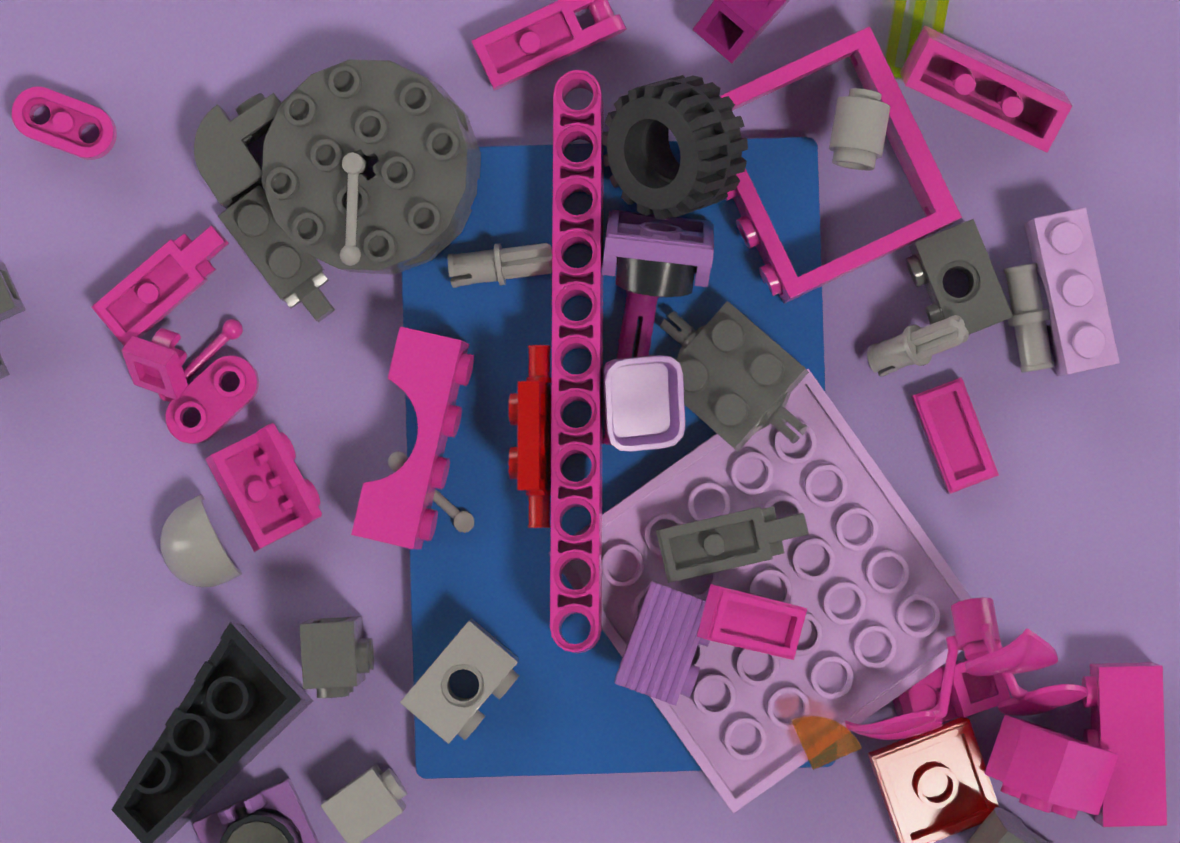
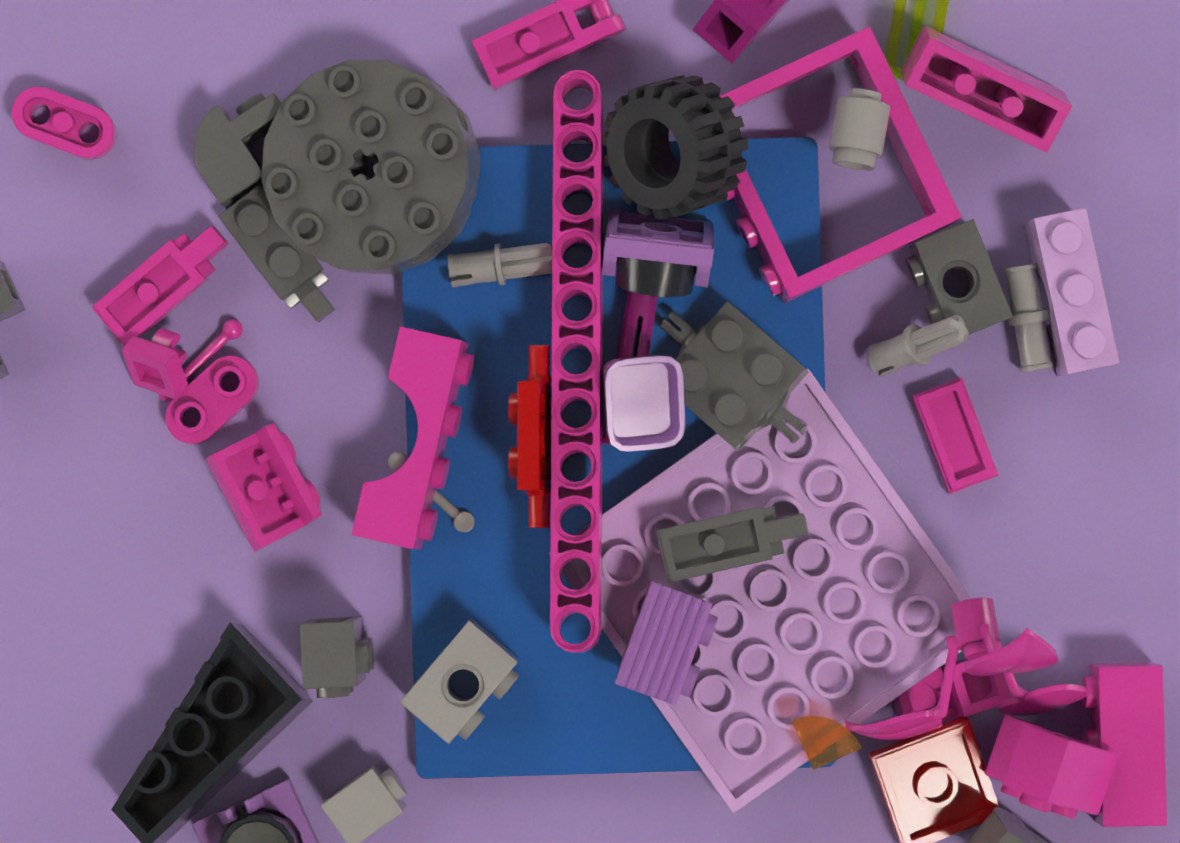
light grey helmet [160,494,242,588] -> none
light grey hinge [340,152,365,266] -> none
dark pink tile [697,584,807,660] -> none

